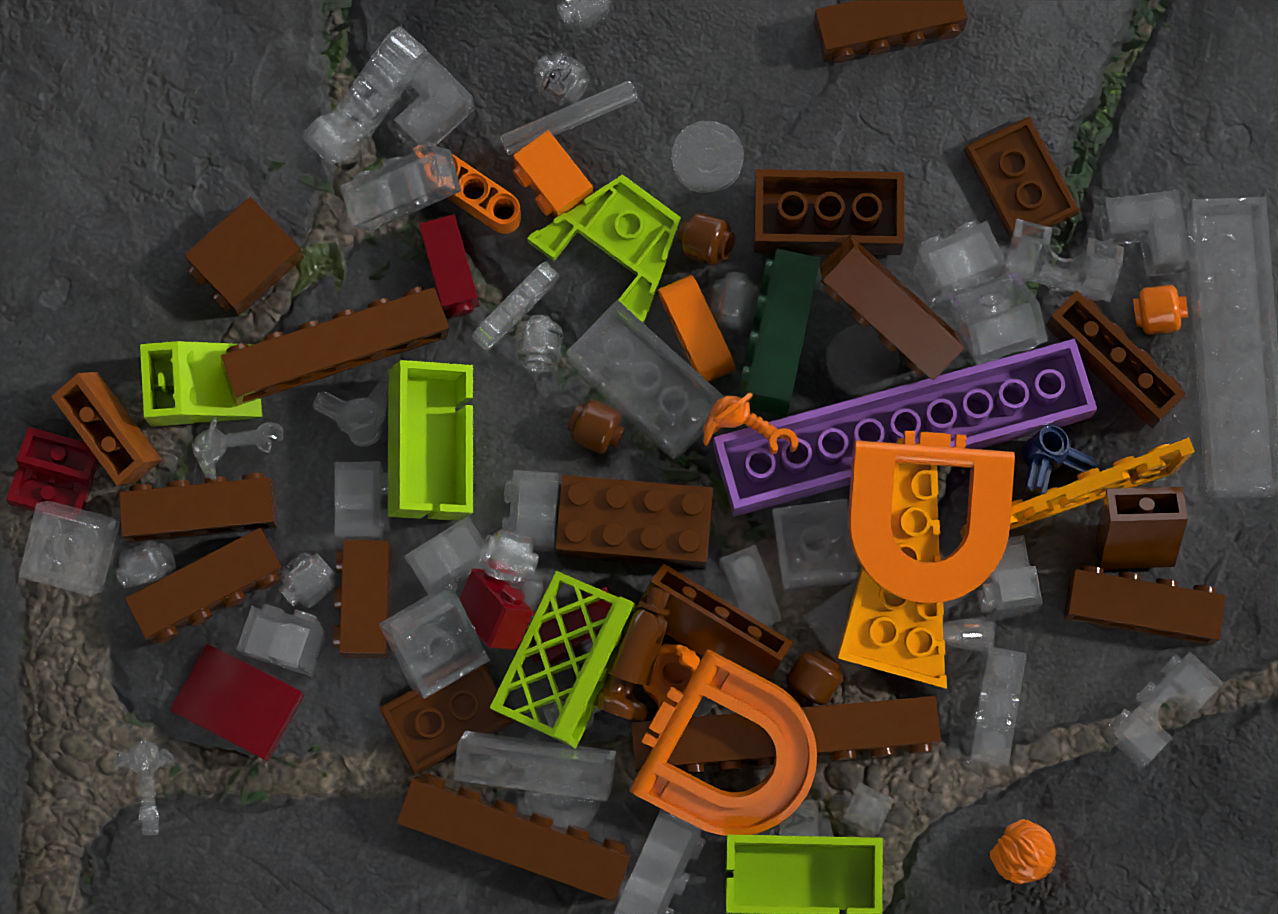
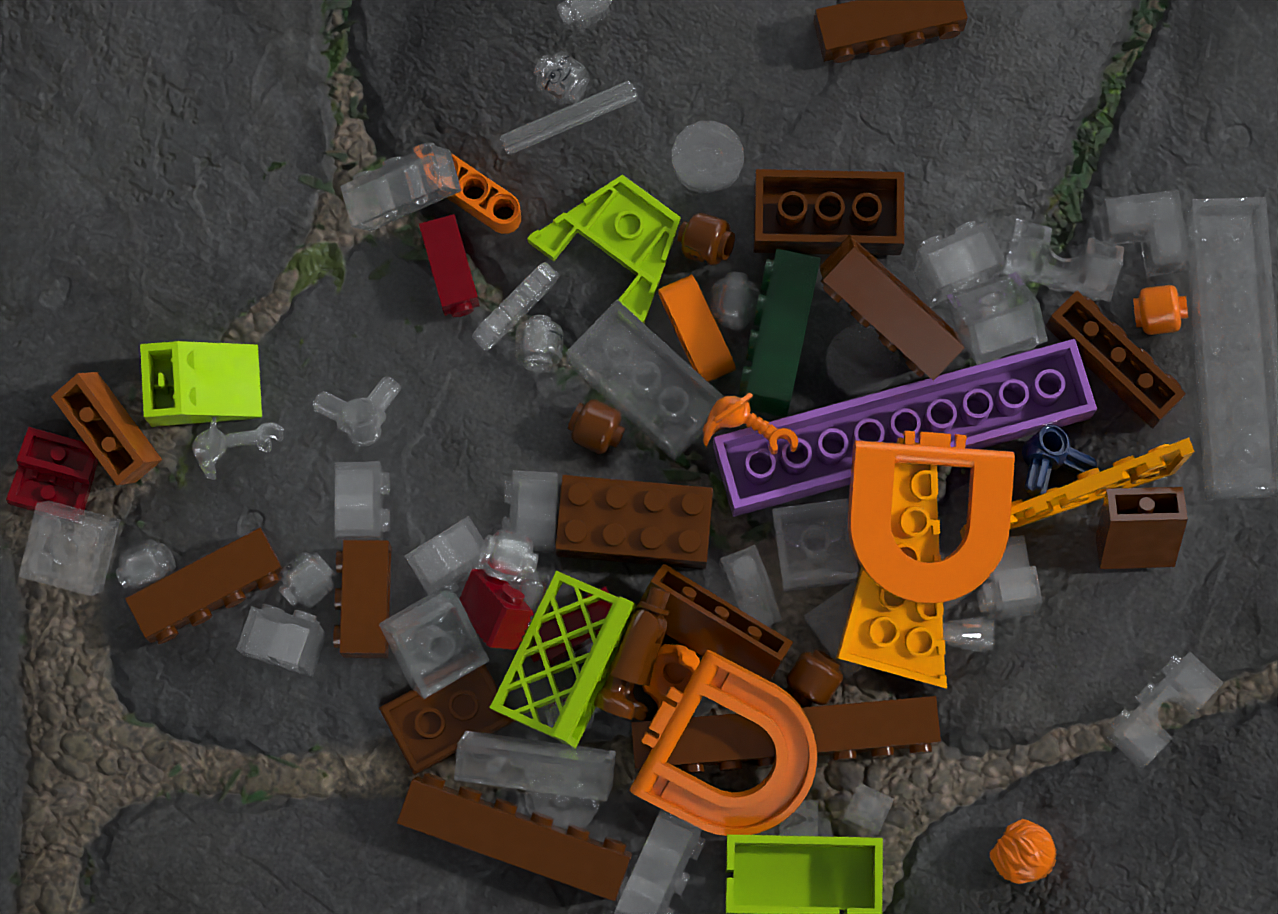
clear piece [116,740,175,835] -> none
reddish brown brick [119,473,278,543] -> none
dark red slope [170,644,305,762] -> none
reddish brown brick [184,196,304,316] -> none
reddish brown brick [221,287,449,407] -> none
clear beam [303,26,429,164] -> none
lime piece [388,360,473,521] -> none
clear brick [394,46,475,158] -> none
orange brick [512,130,593,218] -> none
reddish brown tile [964,116,1080,245] -> none
clear arch [966,646,1027,771] -> none
reddish brown brick [1064,565,1226,645] -> none

